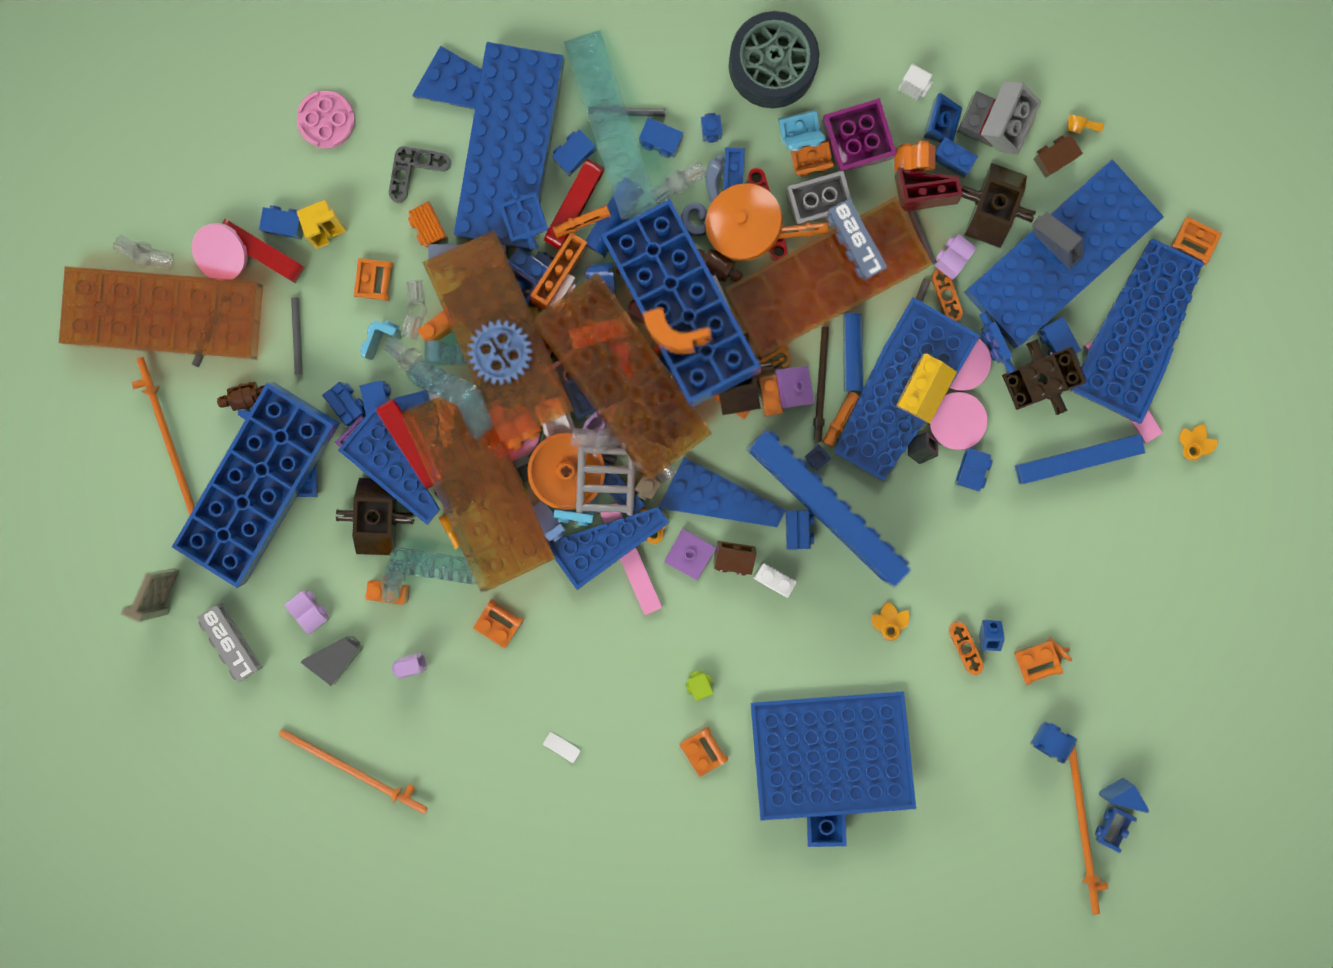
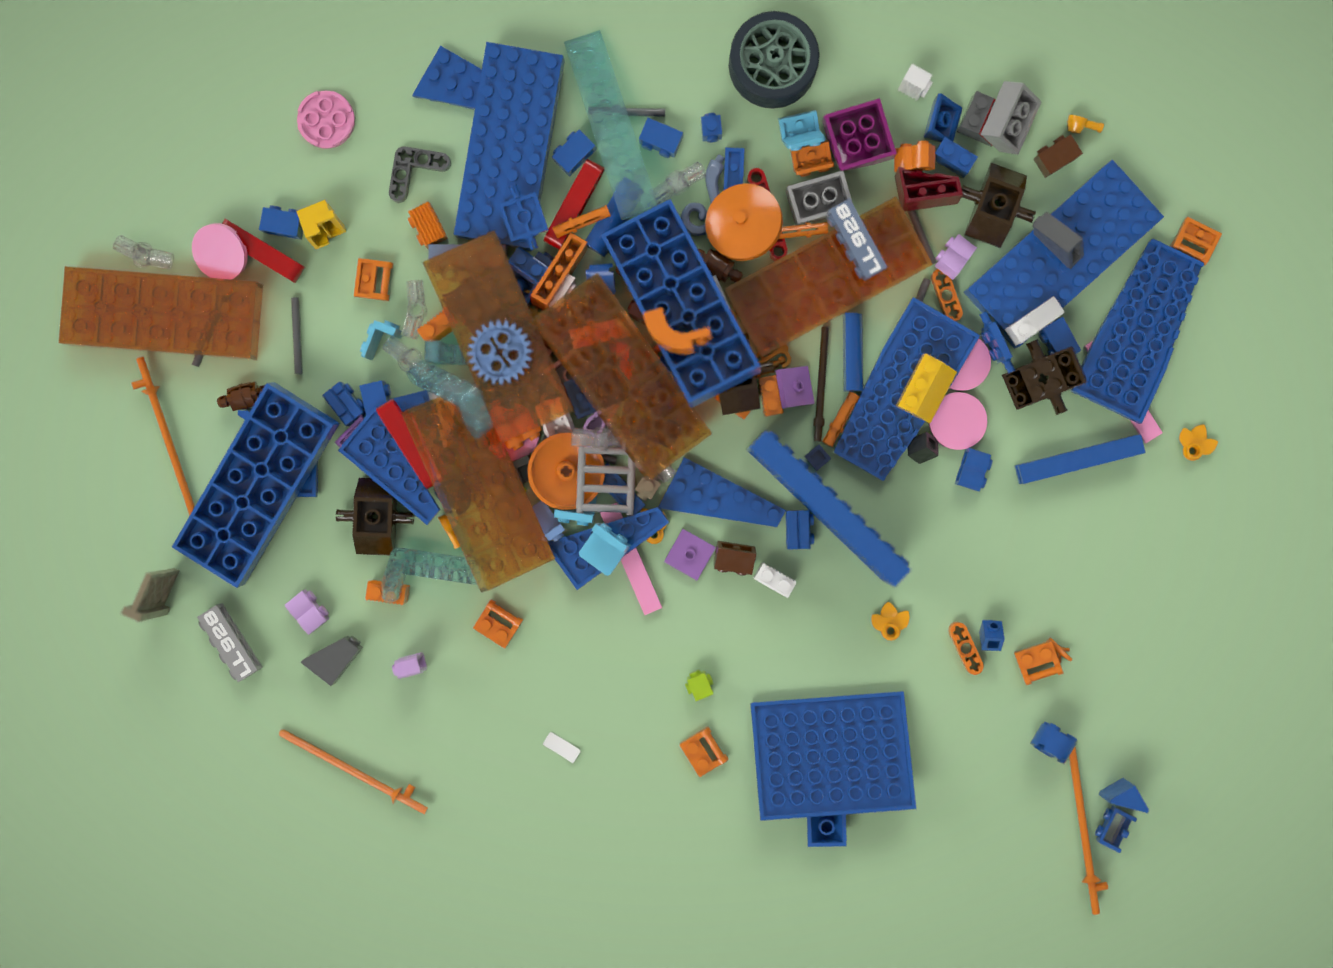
none -> medium azure bracket [579,523,631,576]
none -> white slope [1005,296,1065,346]

